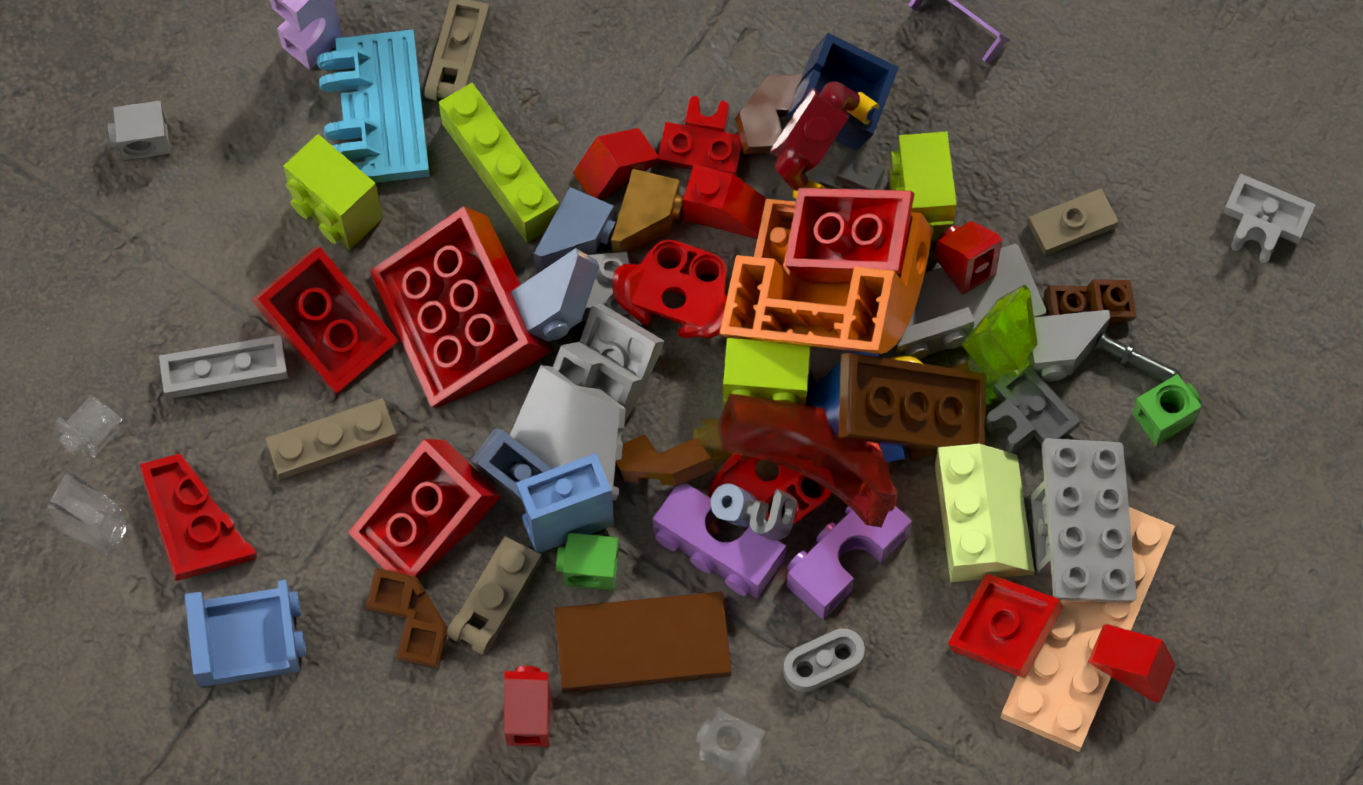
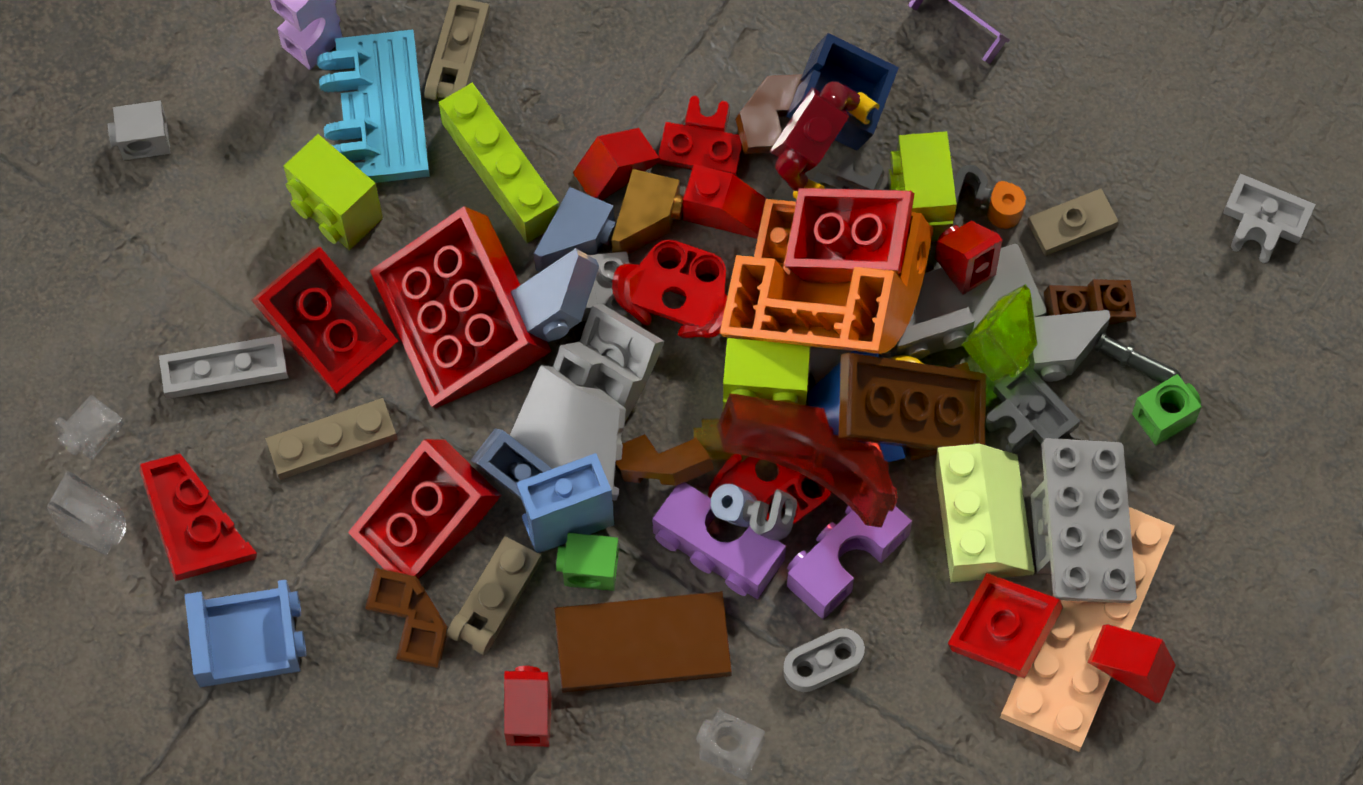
none -> leg [954,165,1026,229]

